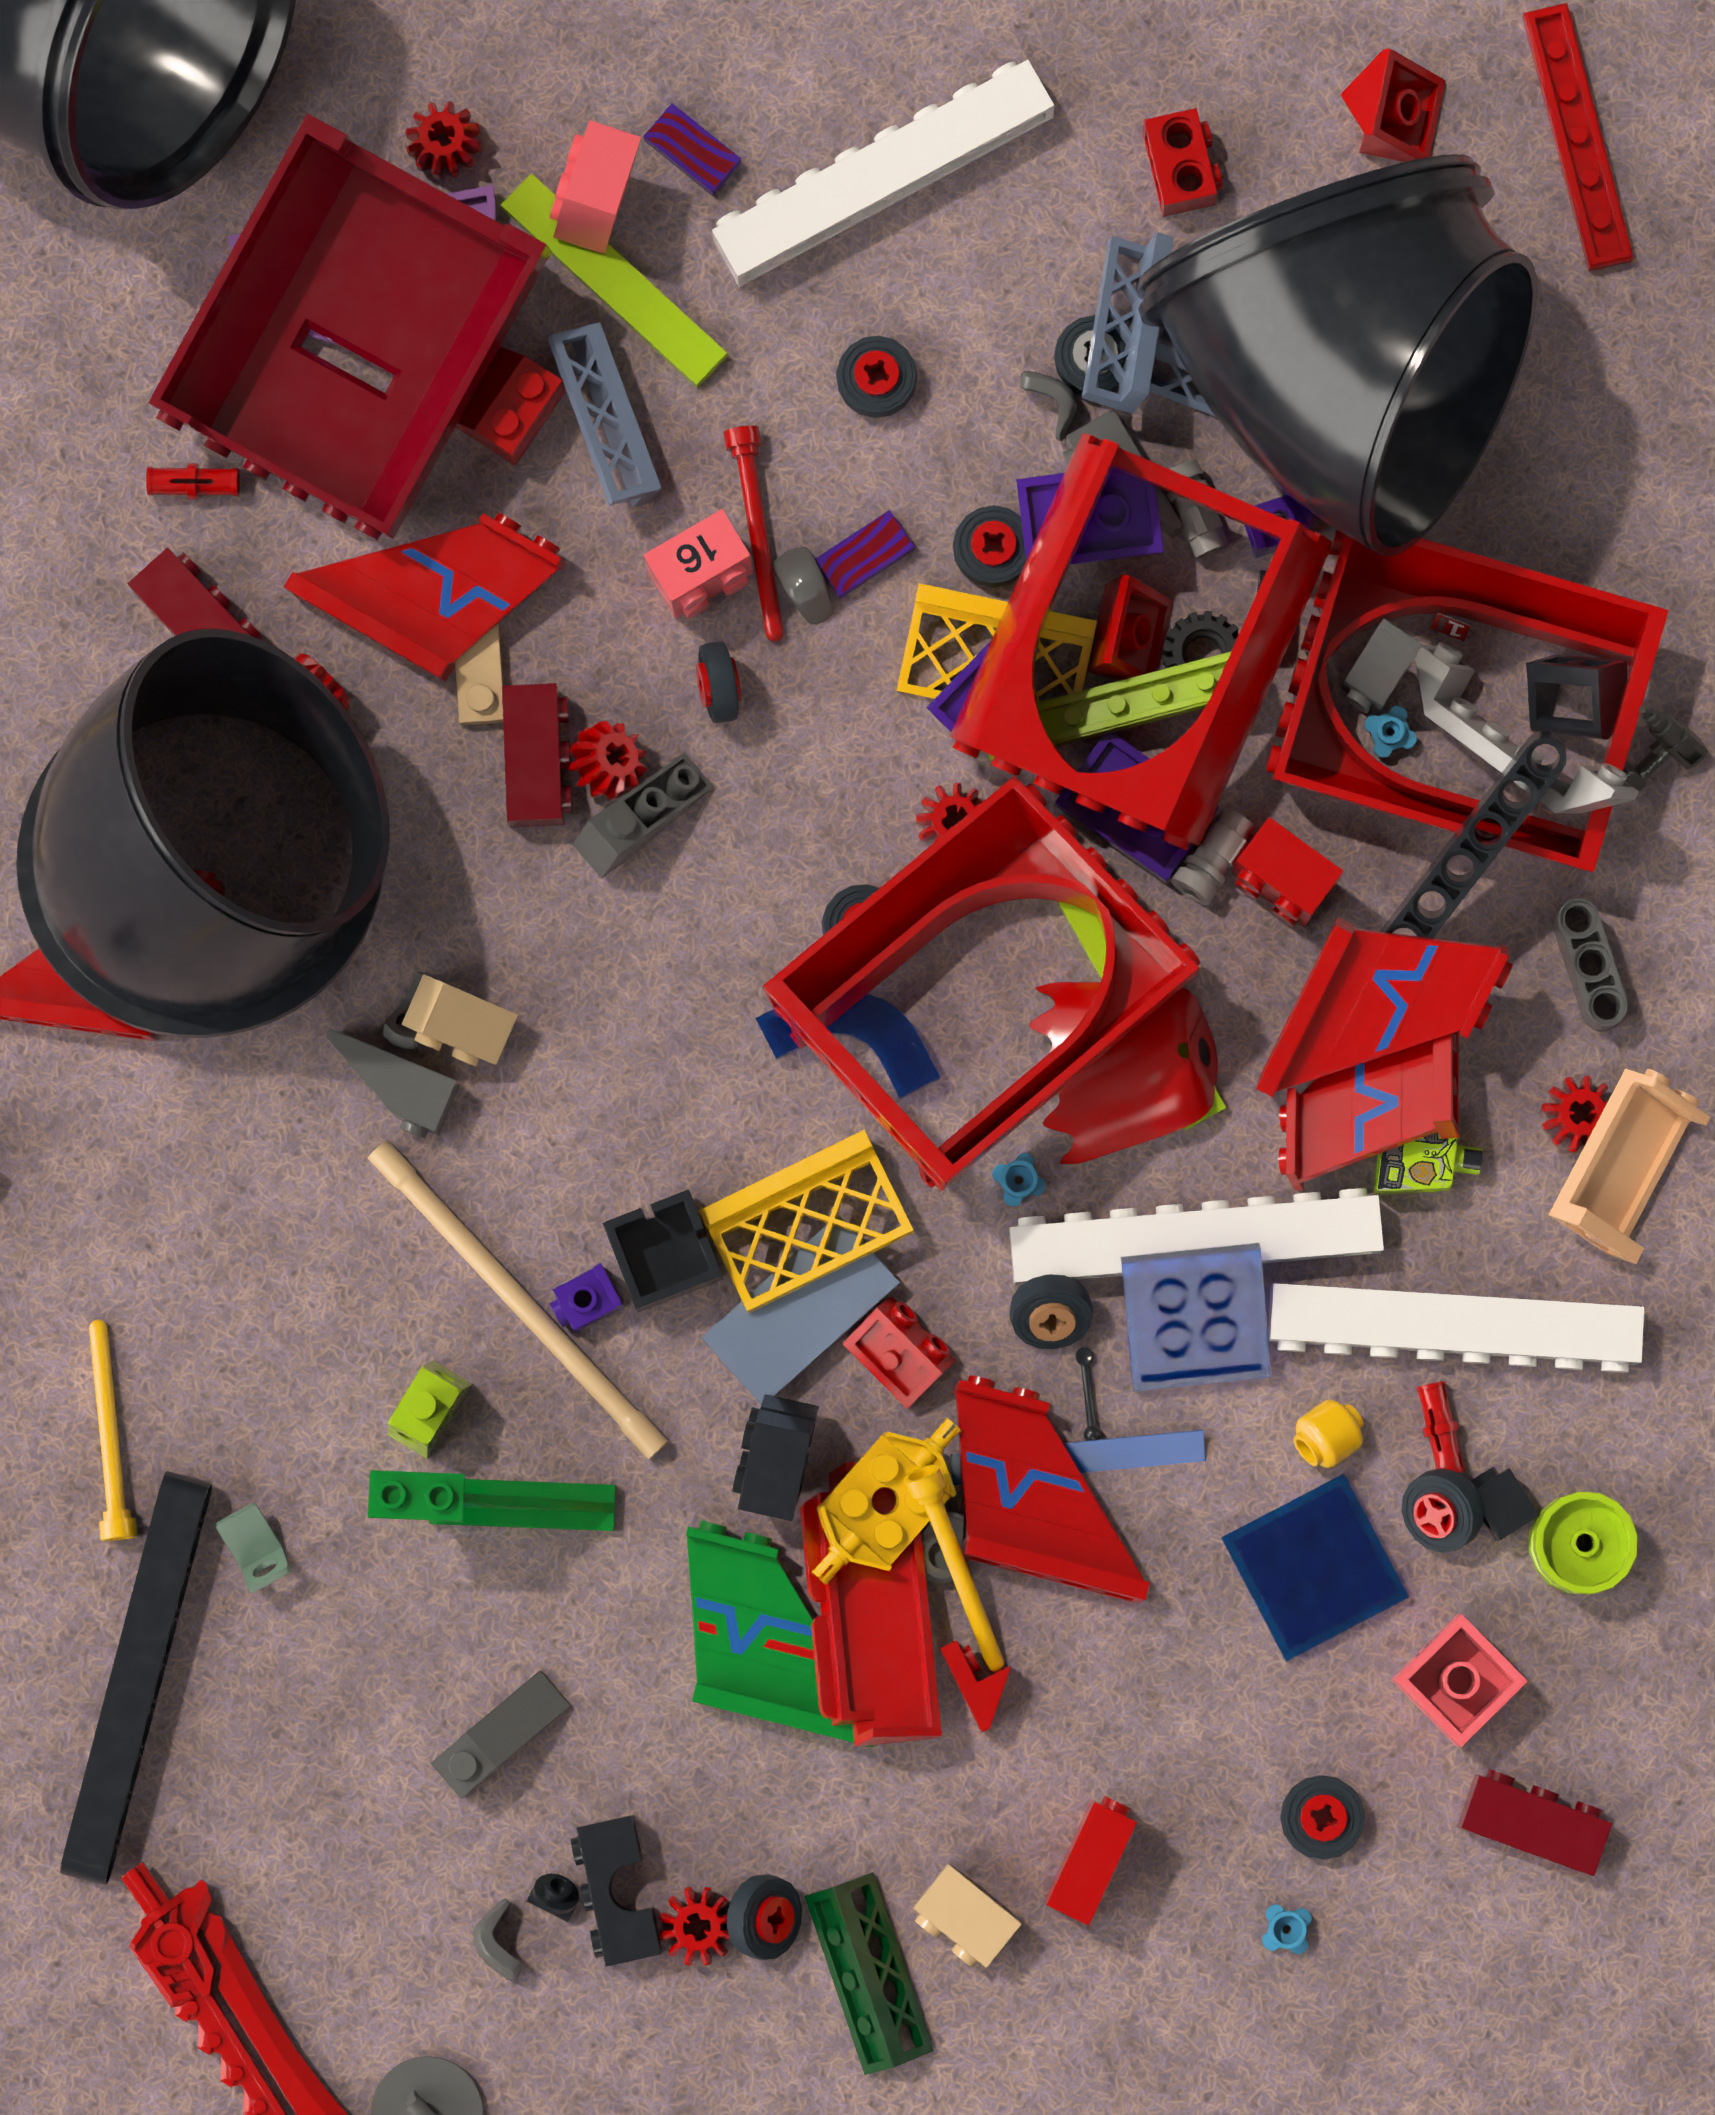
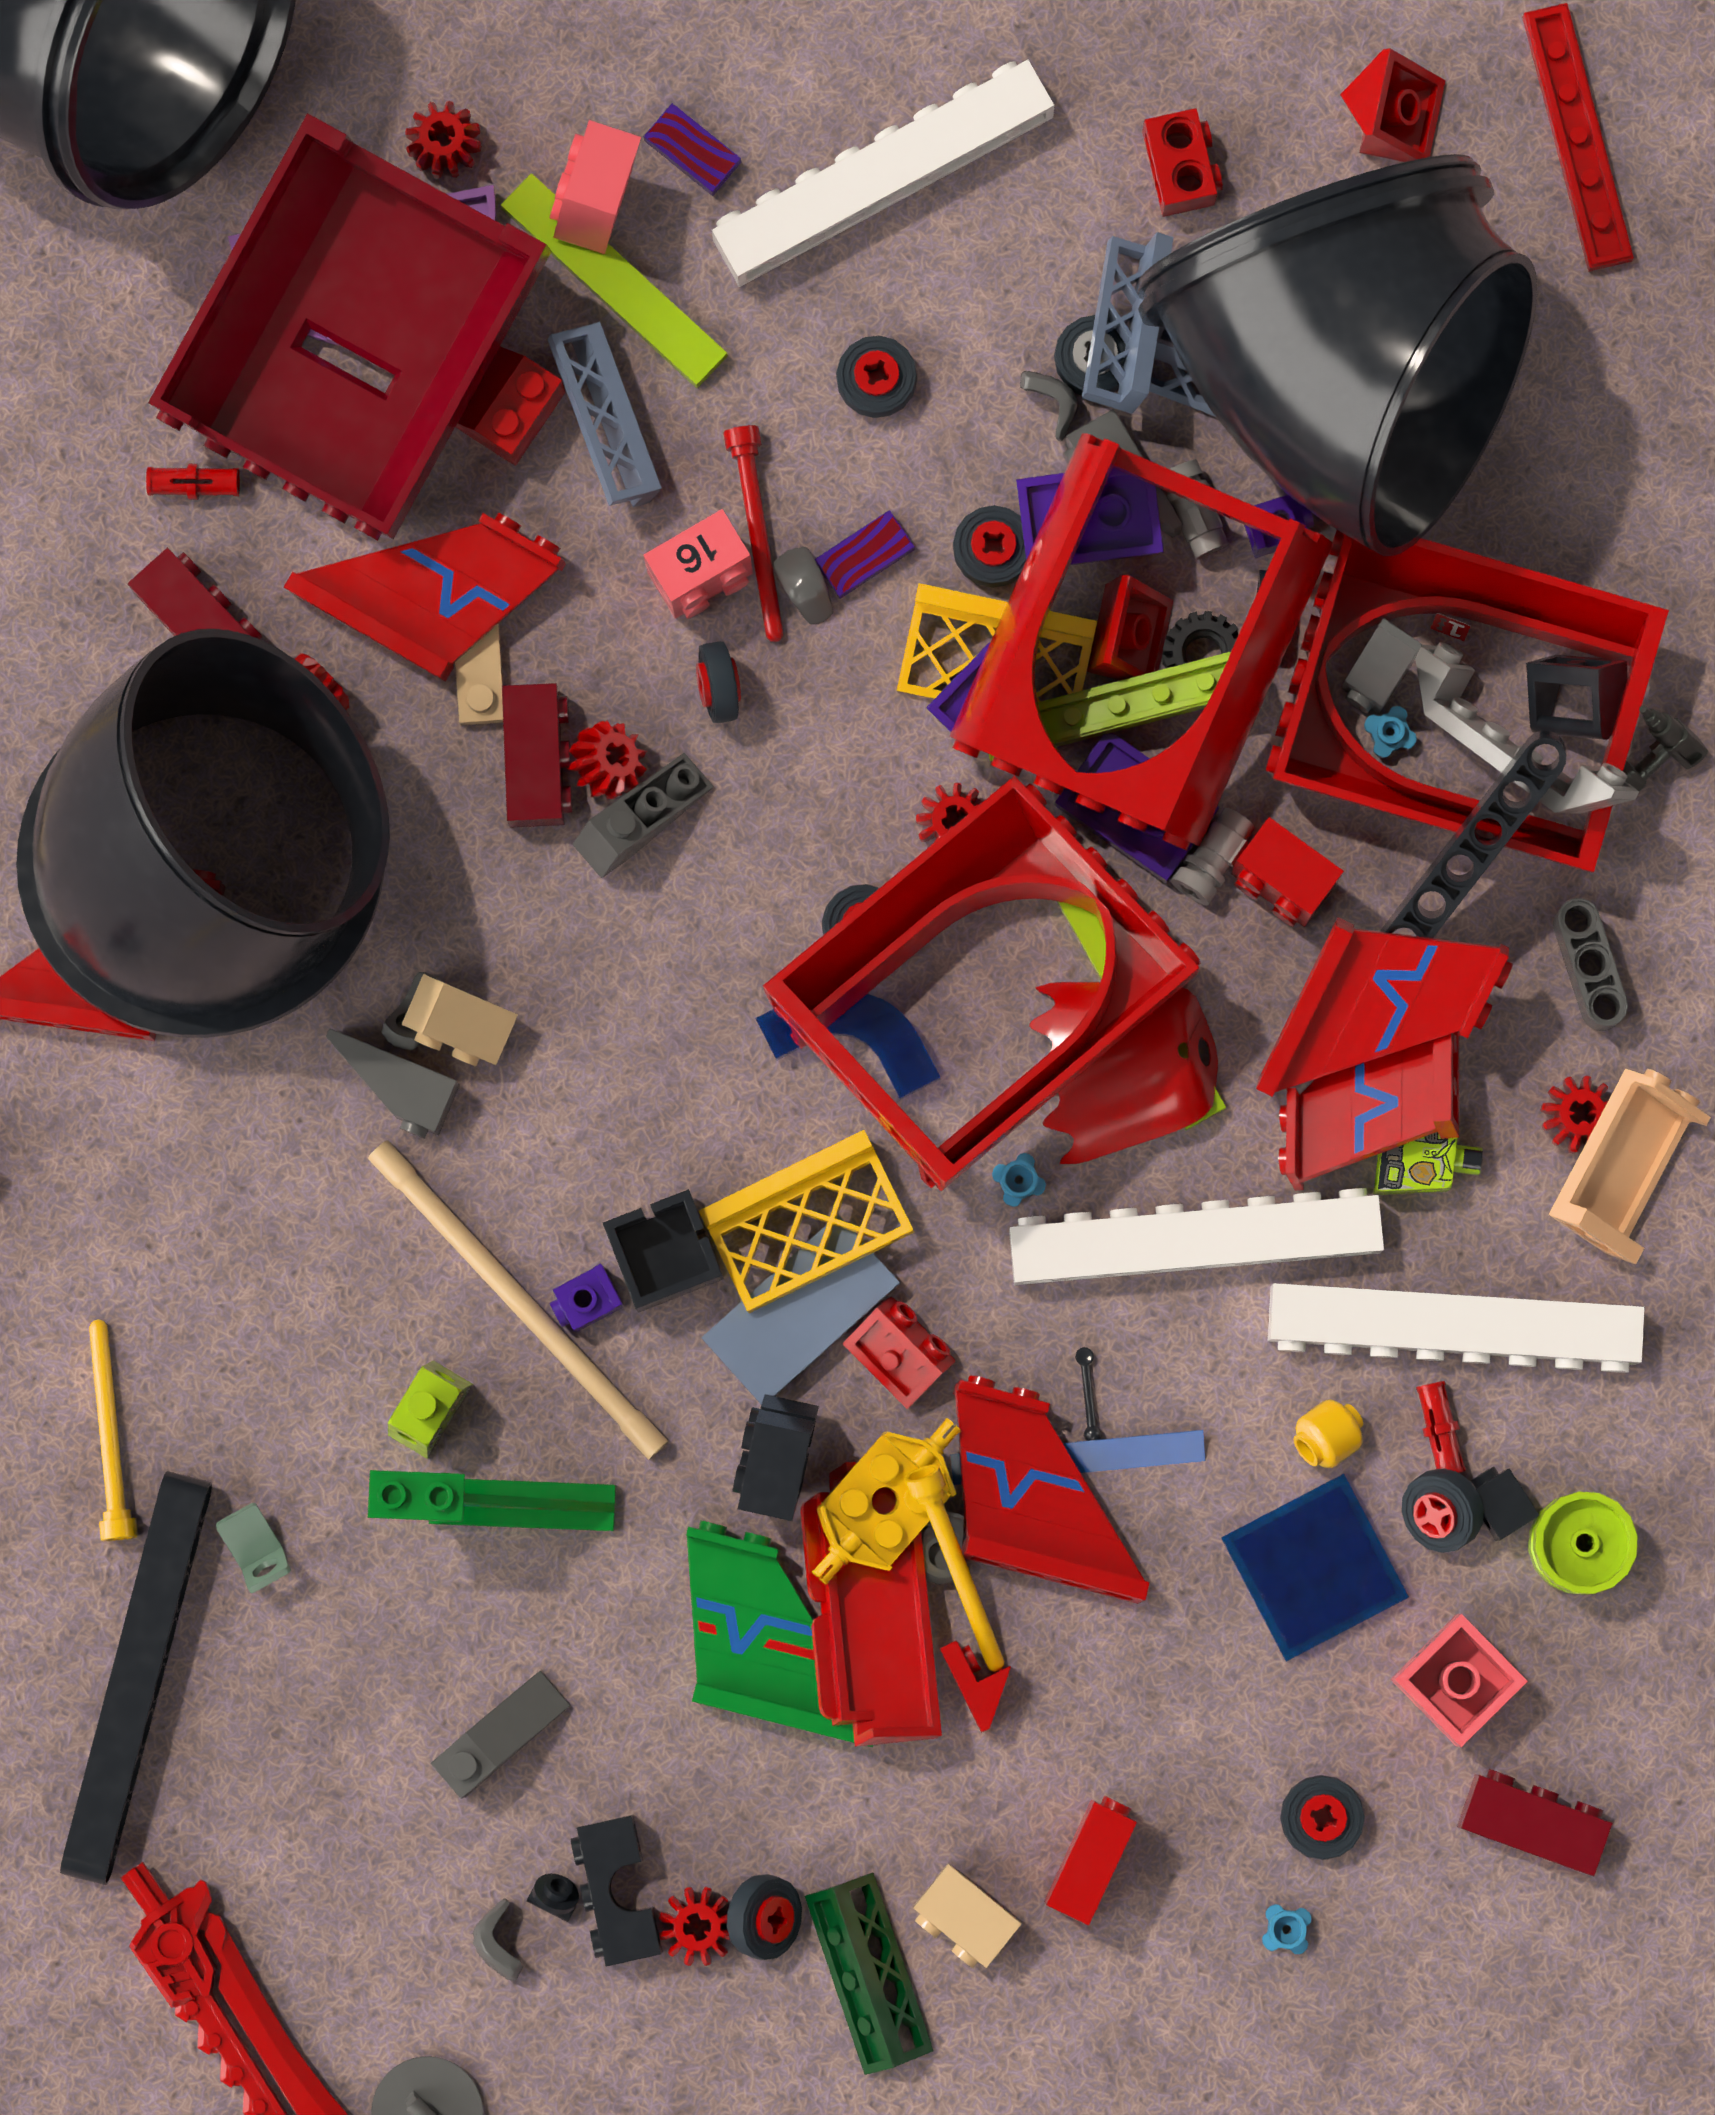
black wheel [1009,1274,1093,1349] -> none
clear blue plate [1120,1243,1271,1392] -> none

